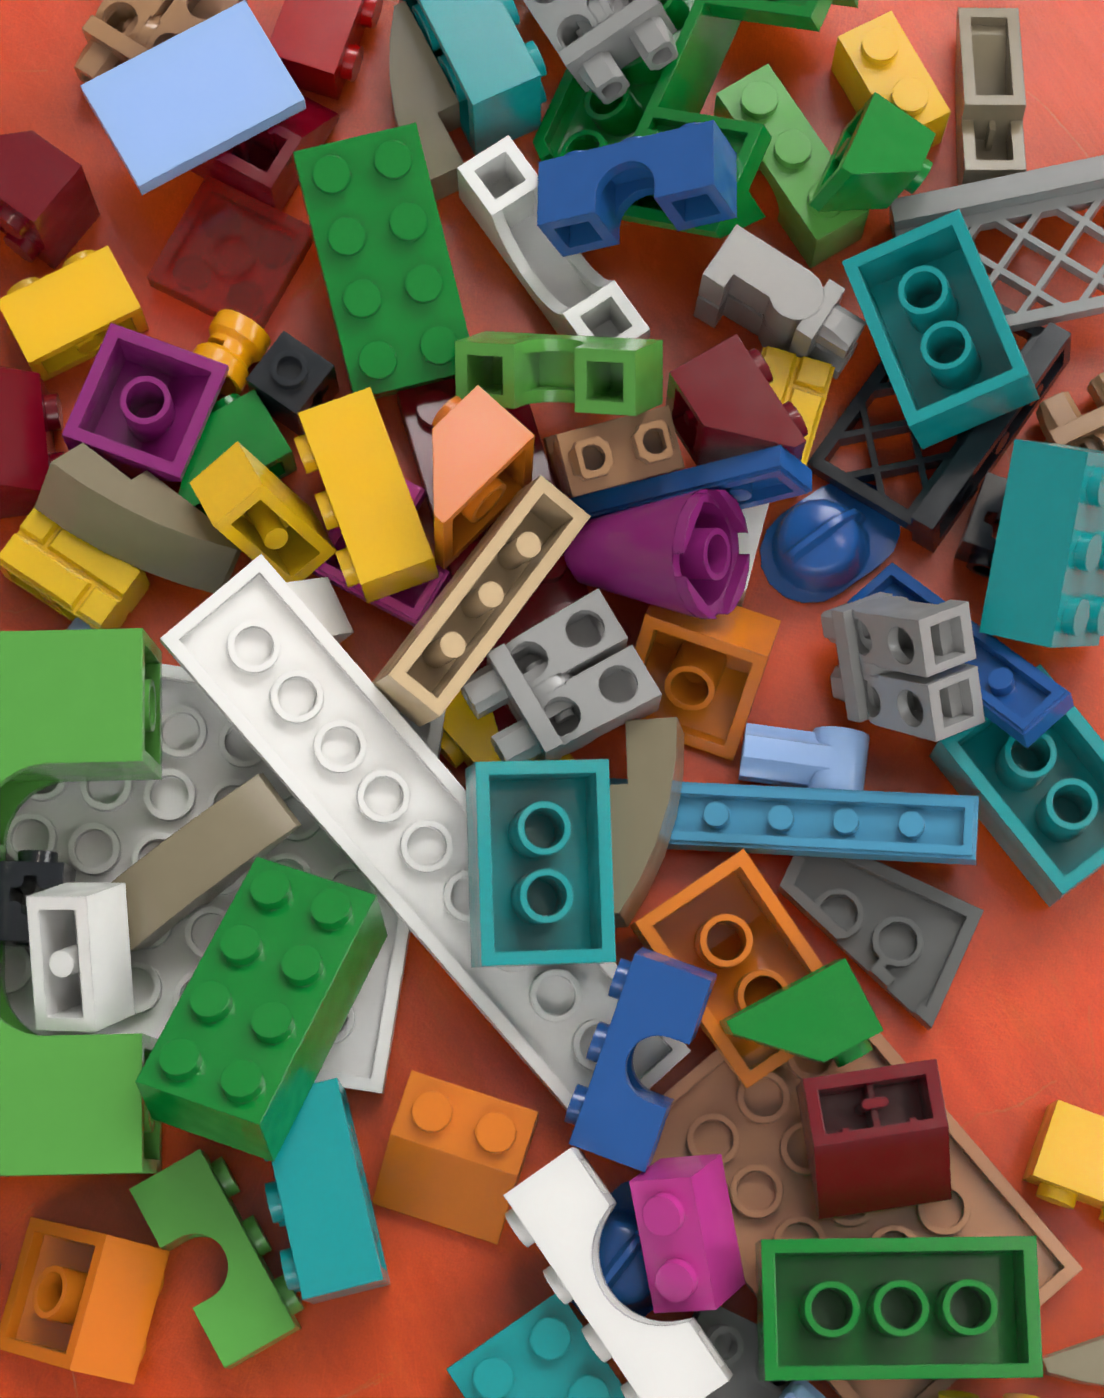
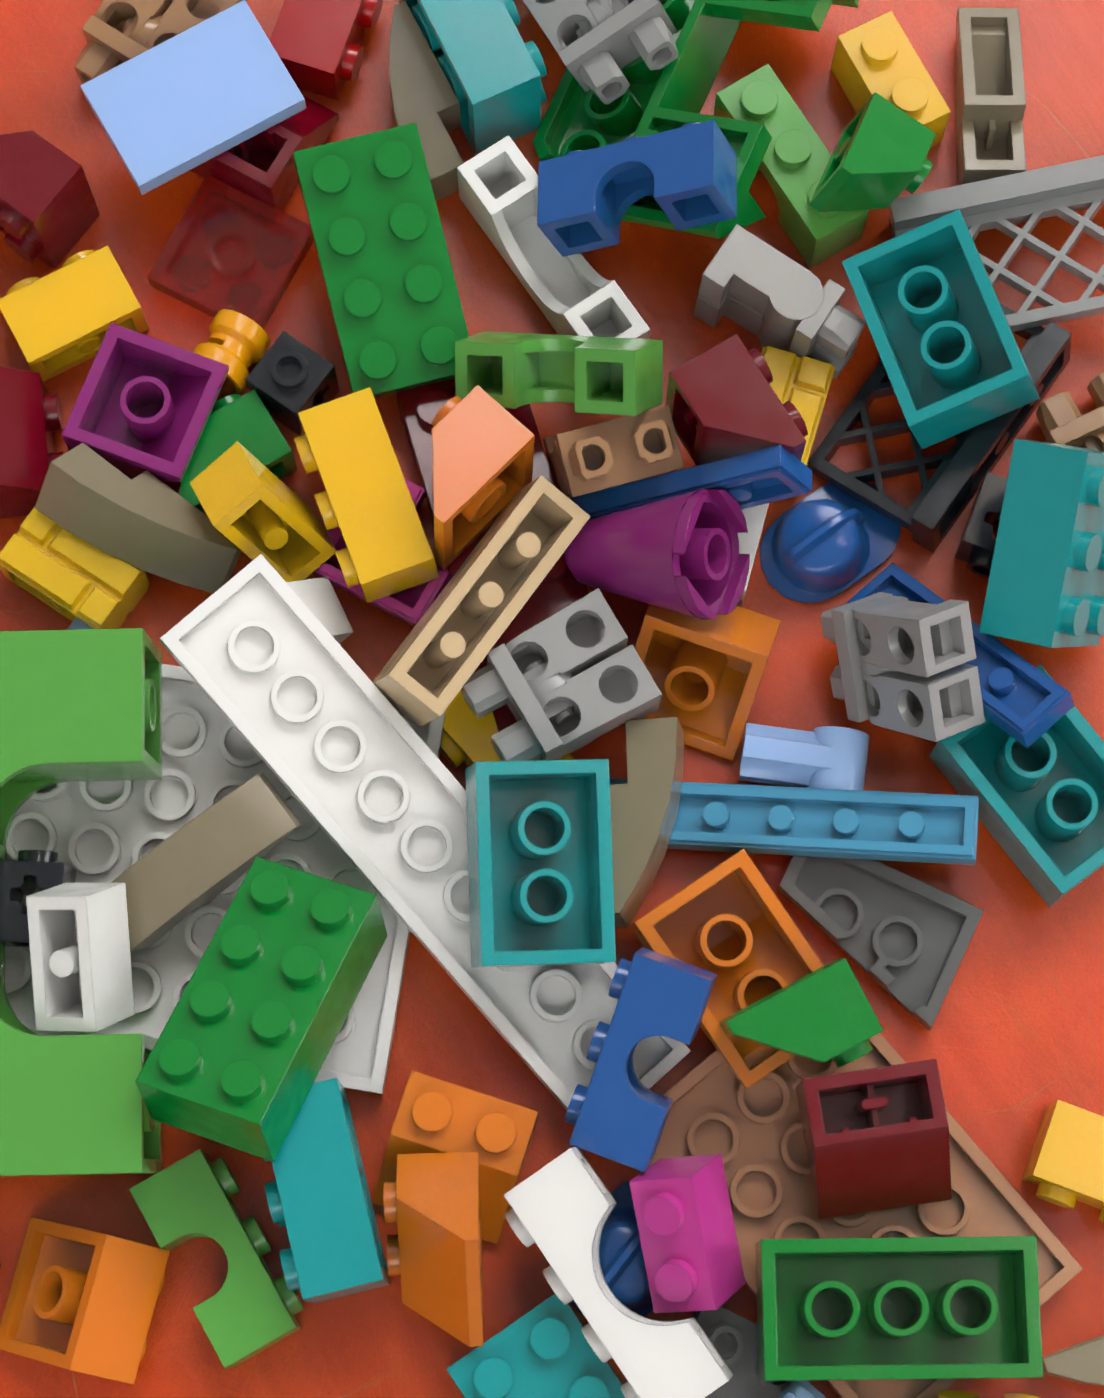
none -> orange slope [383,1152,483,1347]

